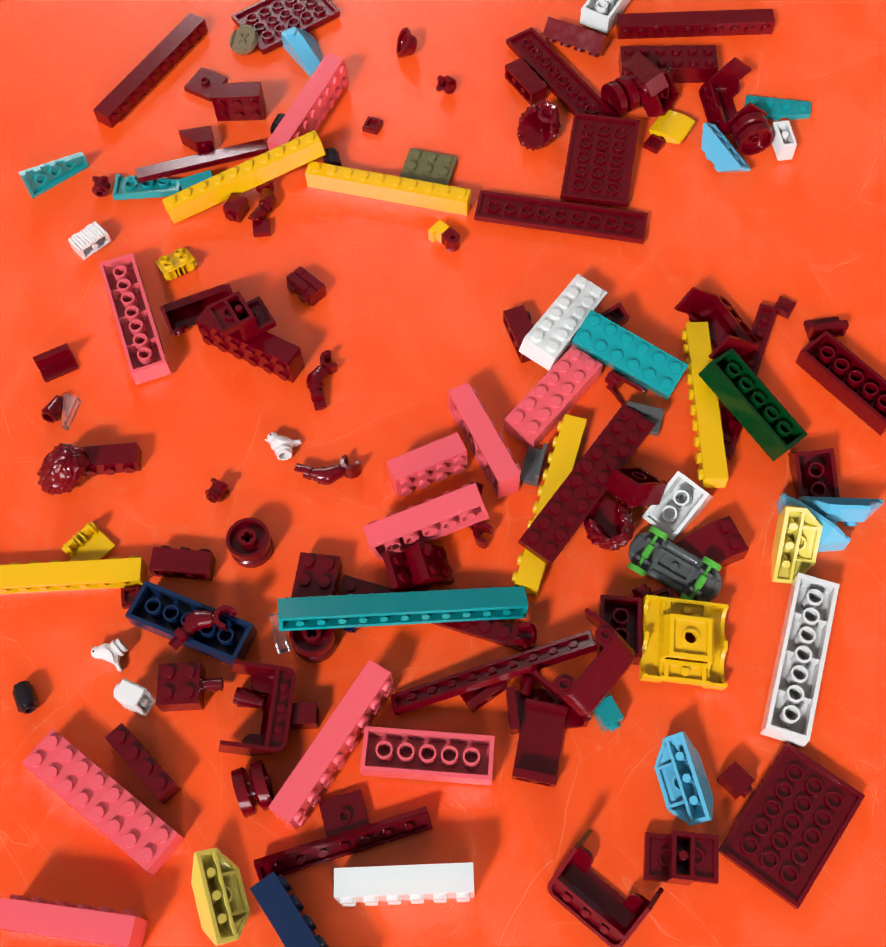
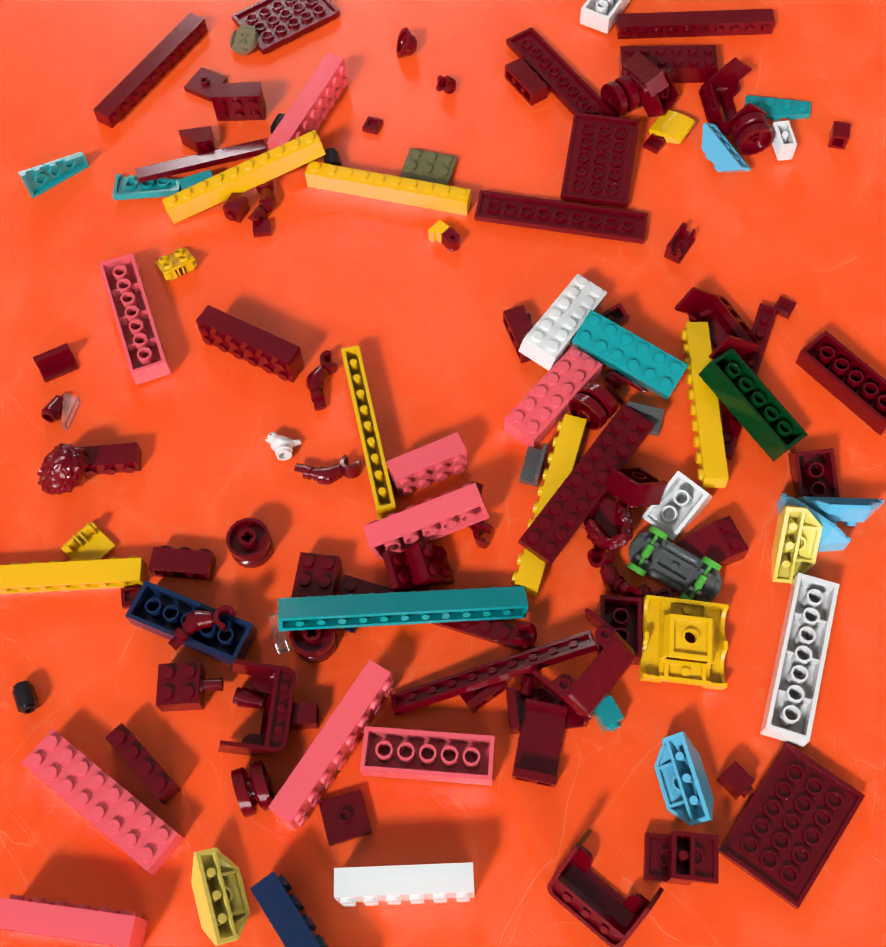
white brick [68,221,111,260] -> none
white animal [91,638,128,672] -> none
dark red brick [92,175,111,197] -> none
white brick [113,678,156,717] -> none
dark red windscreen [160,283,233,336] -> none
dark red bracket [205,291,277,342] -> none
dark red brick [205,478,230,503] -> none
dark red tile [254,806,433,881] -> none
medium azure wedge [281,27,323,77] -> none
dark red brick [286,266,327,306] -> none
coral brick [448,382,522,499] -> none
dark red hair [517,99,561,151] -> none
dark red slope [542,16,612,57] -> none
dark red panel [803,316,849,341] -> none
none -> yellow brick [341,345,397,520]
none -> dark red wheel [568,382,618,430]
none -> dark red piece [587,547,643,598]
none -> dark red hinge [664,222,696,264]
none -> dark red brick [828,121,851,150]

